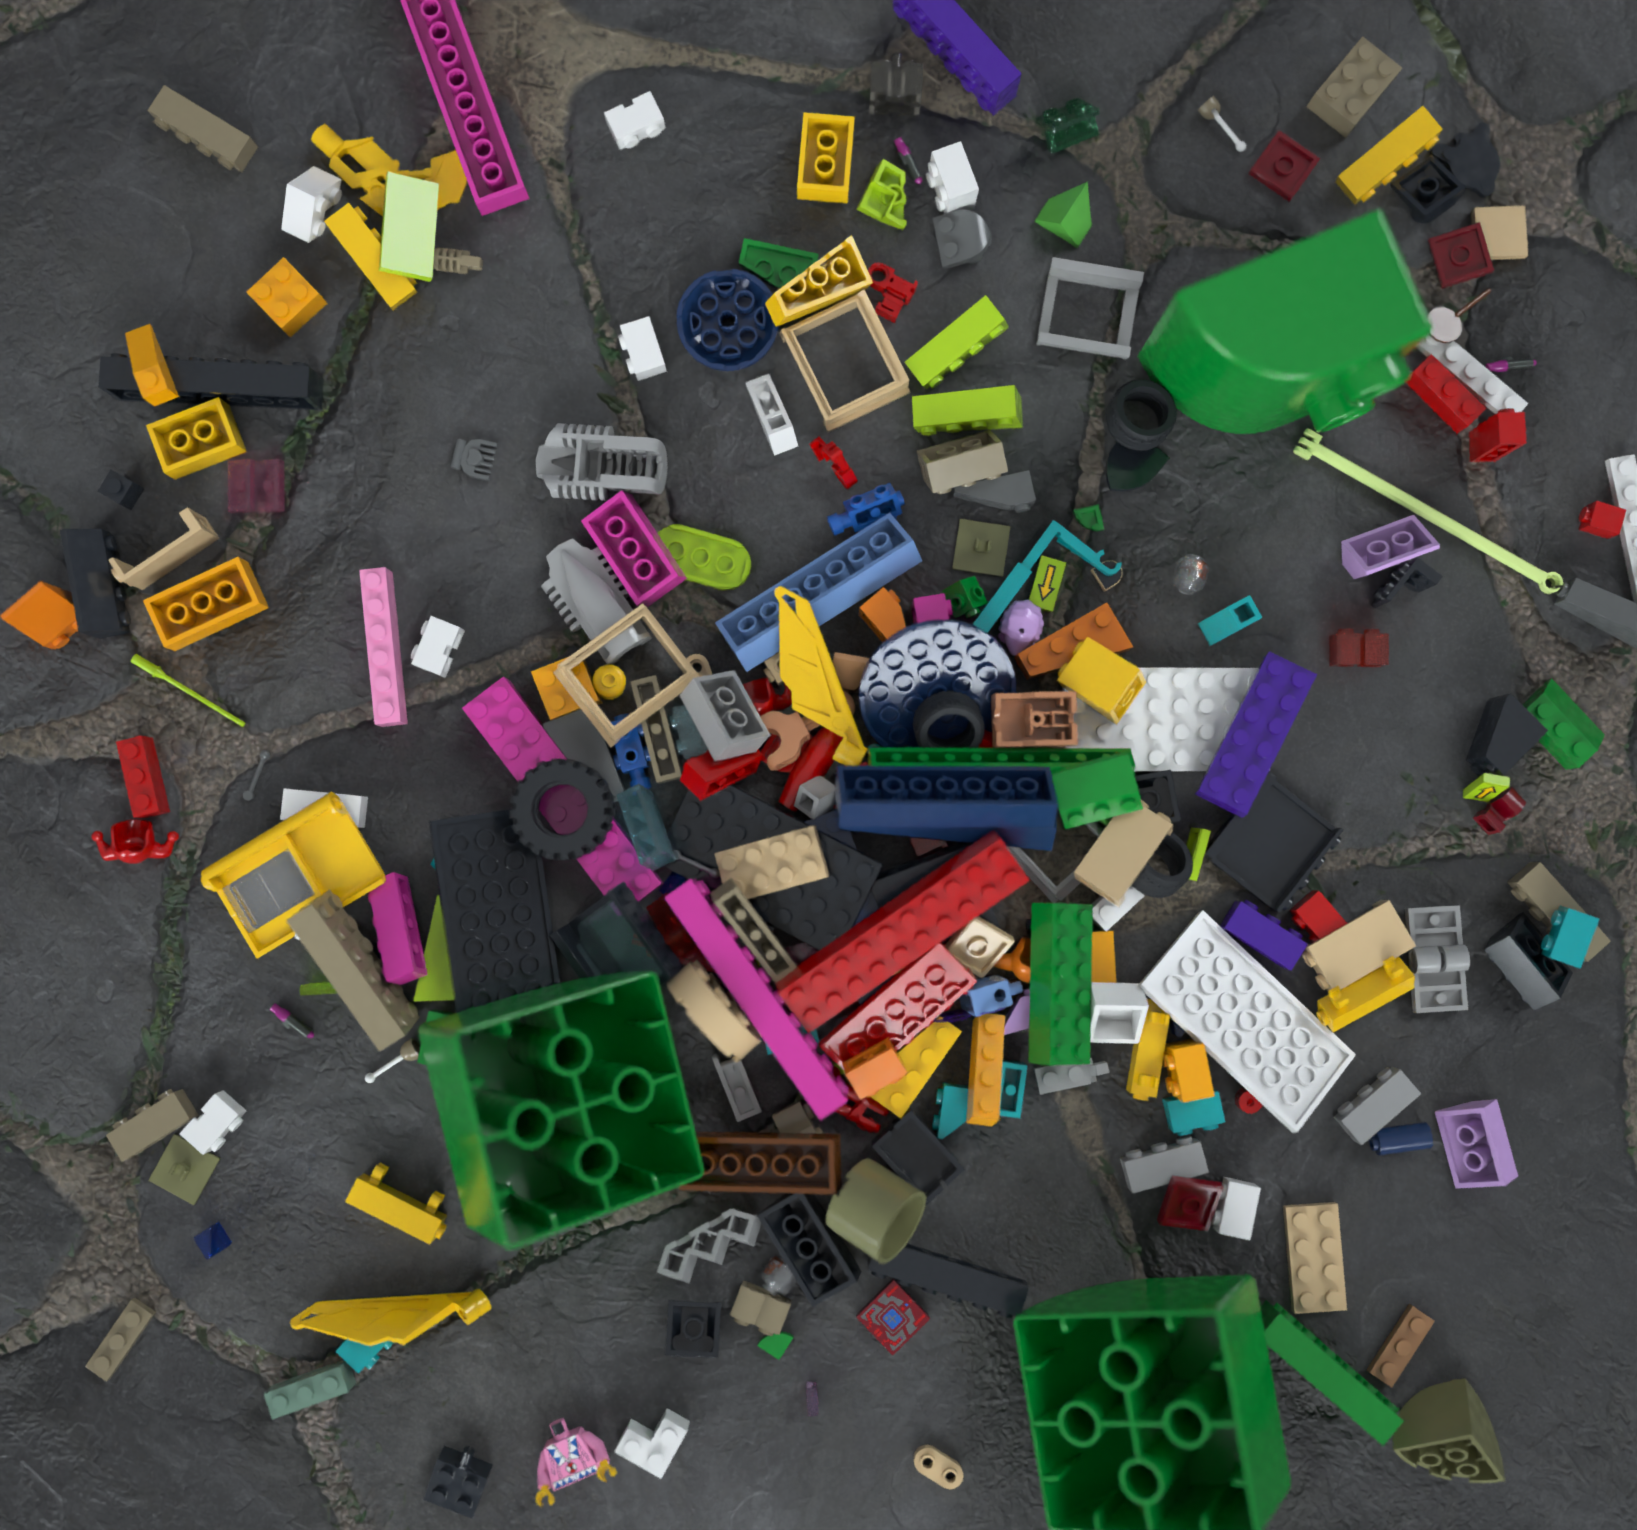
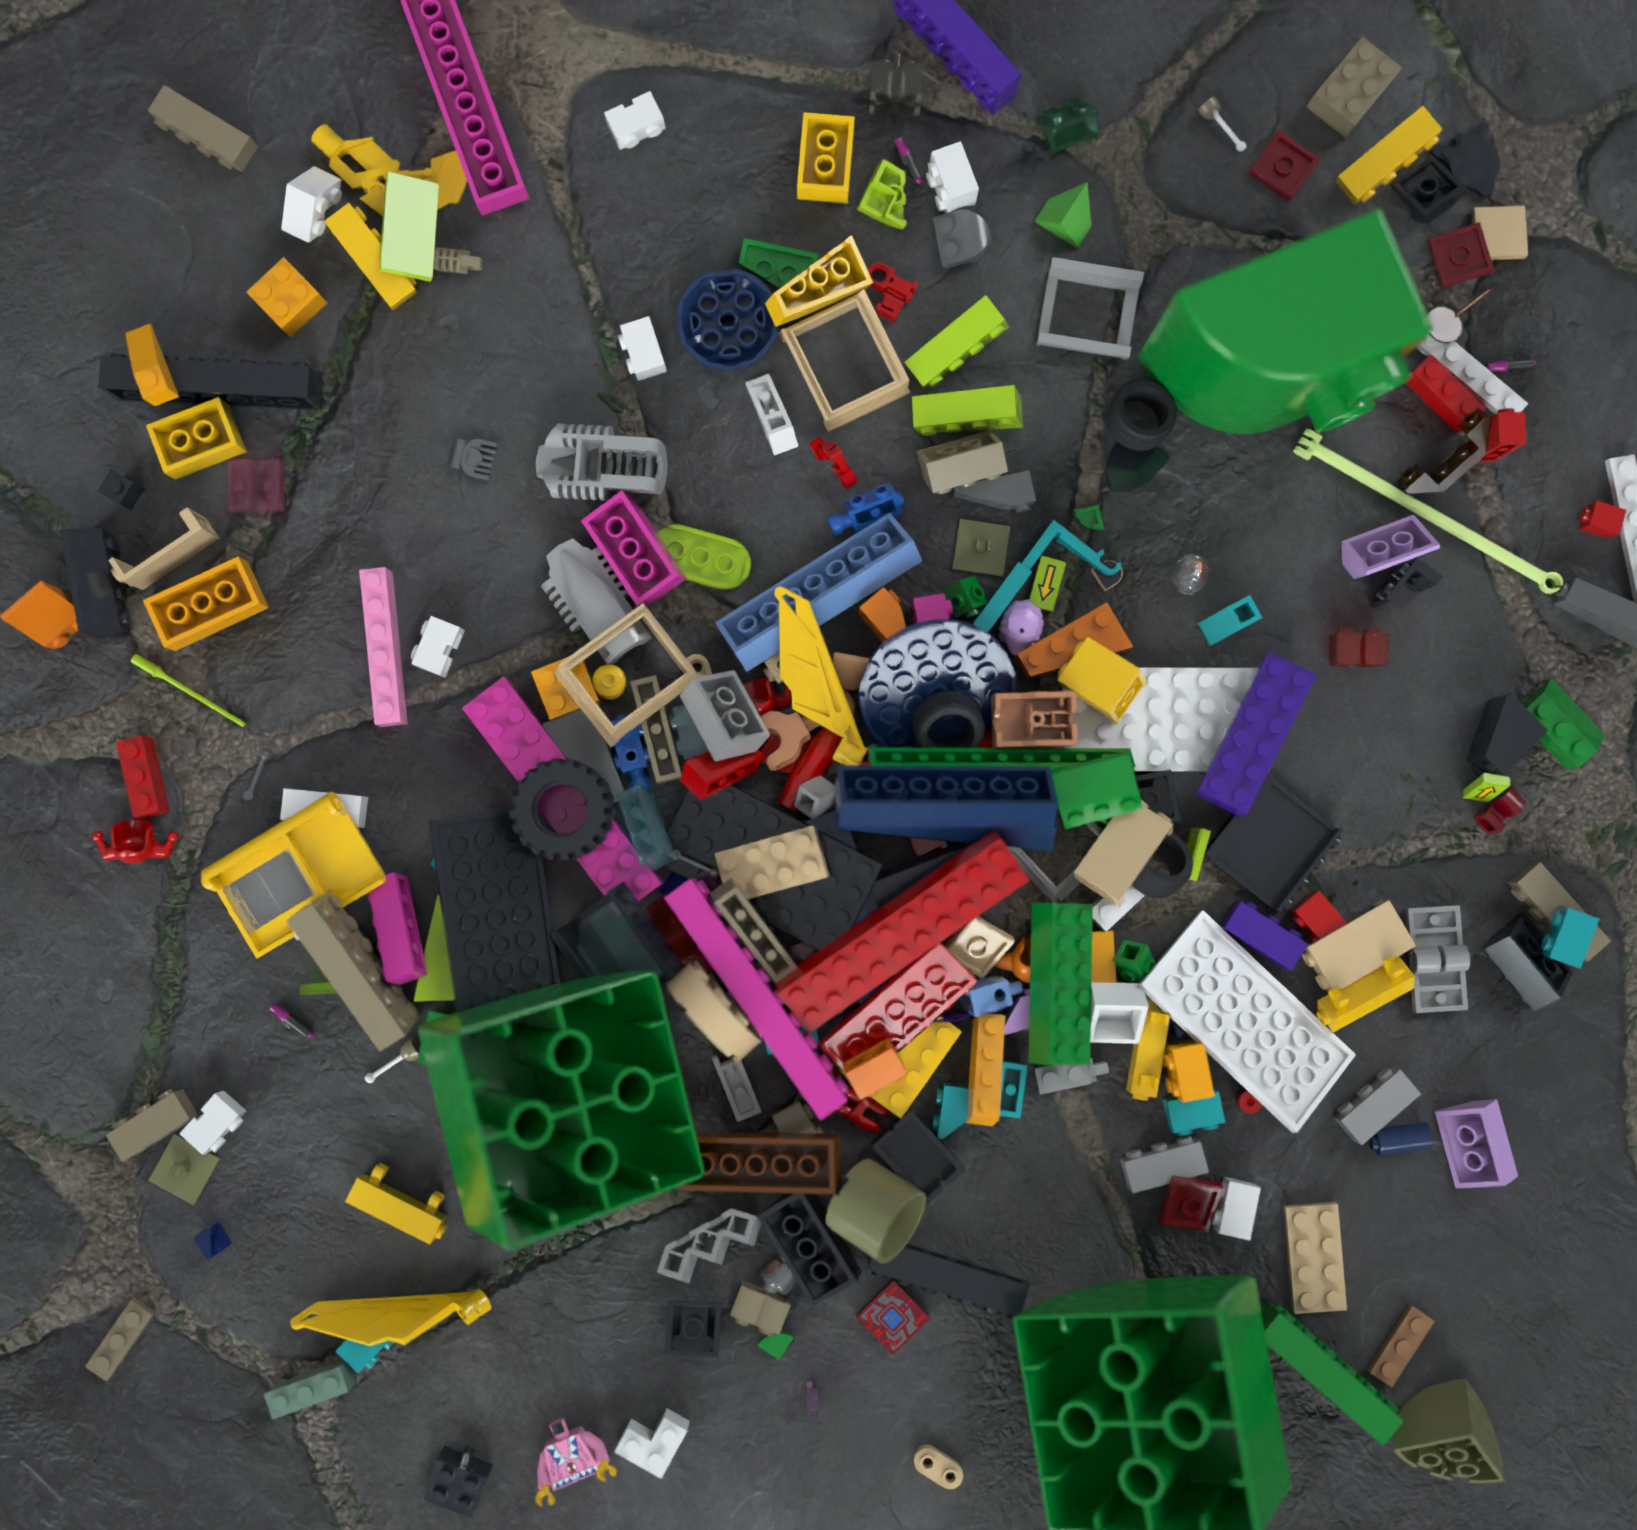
none -> green brick [1113,939,1156,983]
none -> dark brown slope [1397,408,1491,494]

